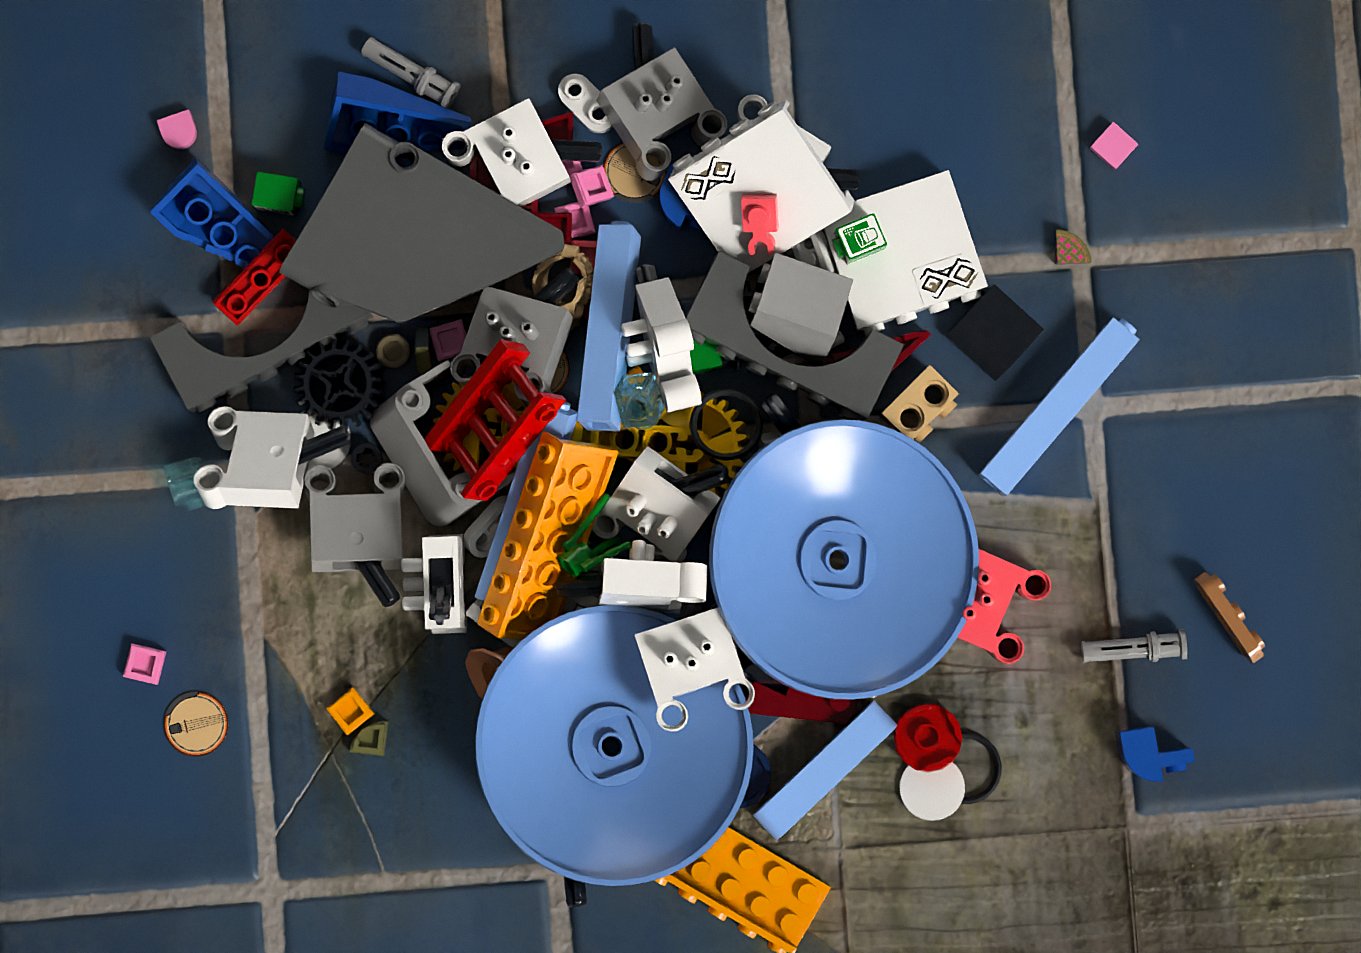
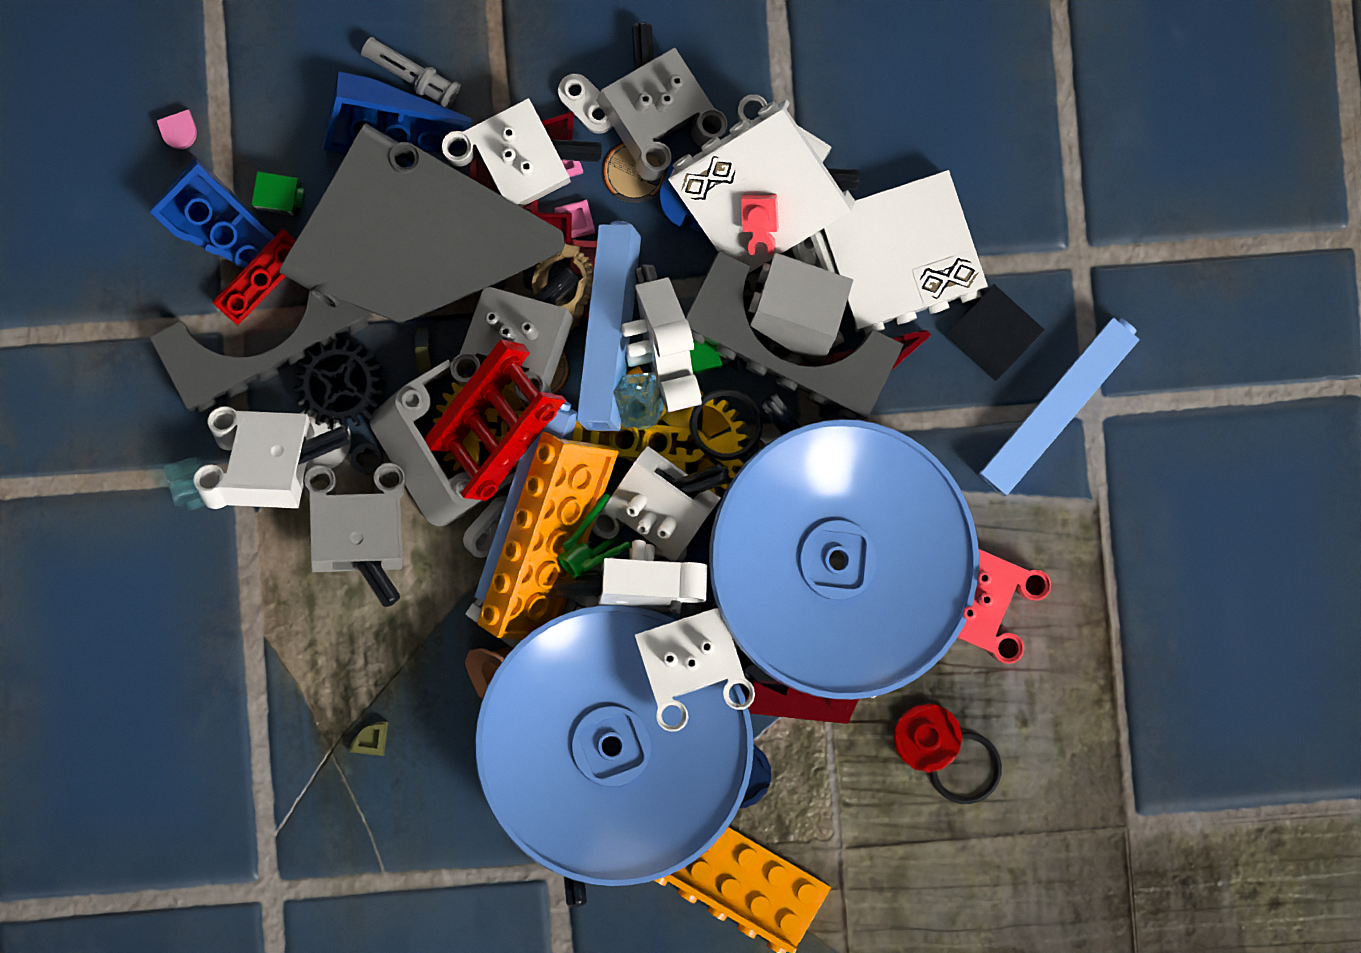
bright pink tile [123,643,166,685] -> none
tan sticker [164,692,229,756] -> none
light orange tile [326,687,375,735] -> none
dark tan tile [376,334,411,369] -> none
white piece [401,534,467,634] -> none
bright pink tile [429,319,466,362] -> none
bright pink tile [569,165,614,208] -> none
light blue beam [752,700,897,841] -> none
green brick [831,213,887,265] -> none
tan brick [879,365,959,443] -> none
white sticker [900,763,965,821] -> none
olive tile [1055,230,1092,265] -> none
light grey pin [1081,629,1187,663] -> none
bright pink tile [1089,122,1138,171] -> none
blue brick [1115,726,1195,782] -> none
medium nougat plate [1193,572,1265,664] -> none

